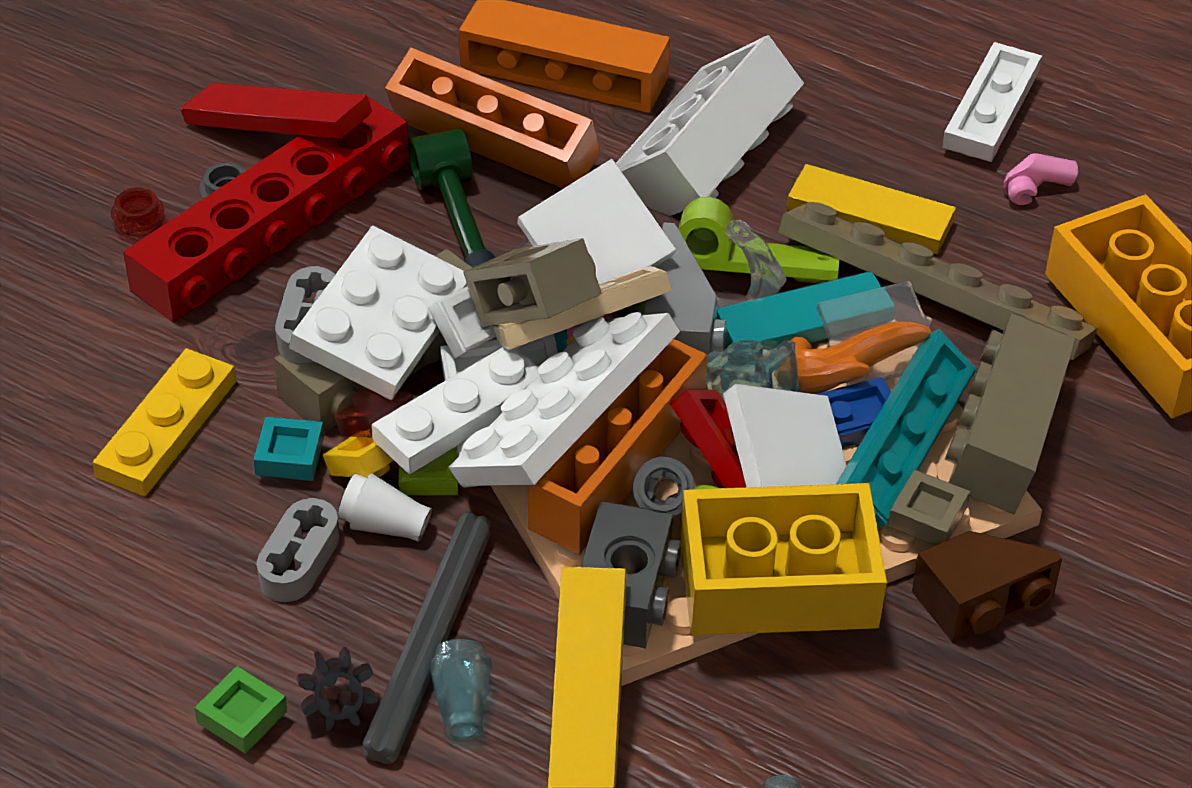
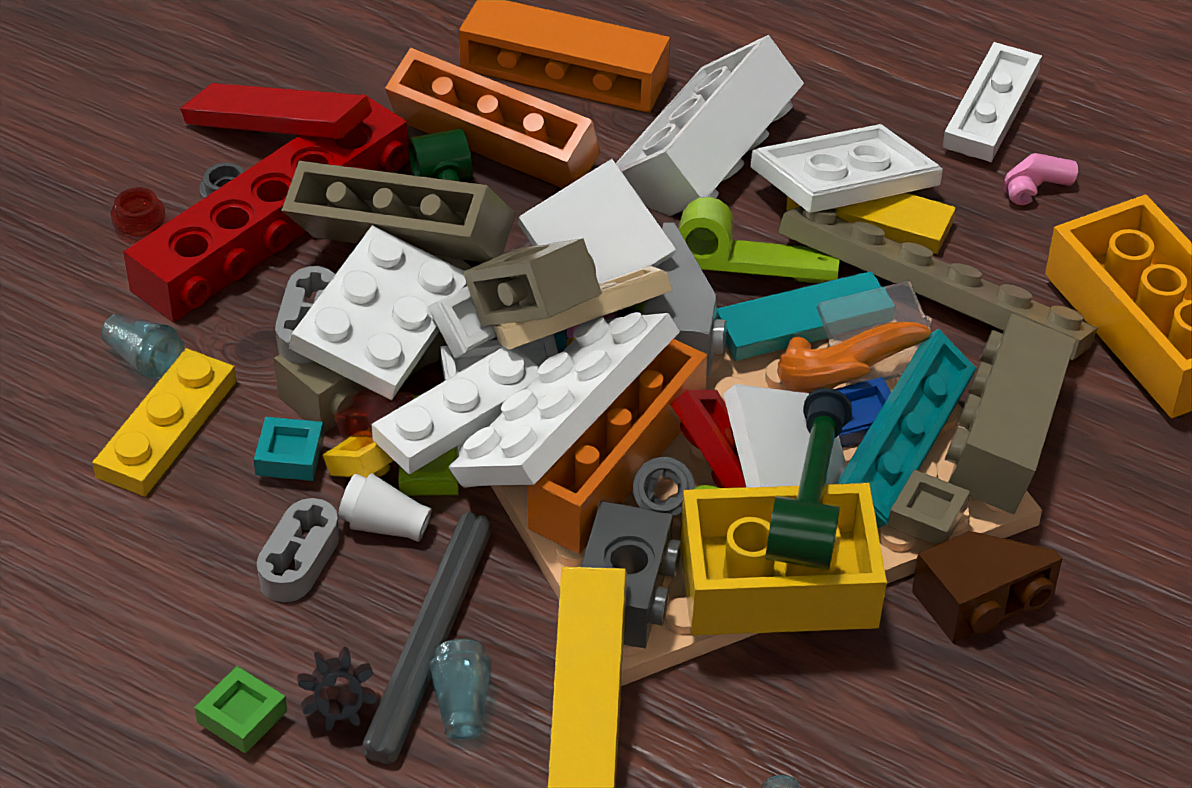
clear light blue brick [706,340,799,402] -> none
clear helmet [717,220,787,308] -> none
none -> clear light blue cone [101,314,184,378]
none -> dark tan brick [282,161,516,262]
none -> white tile [751,124,943,213]
none -> dark green piece [765,388,852,570]

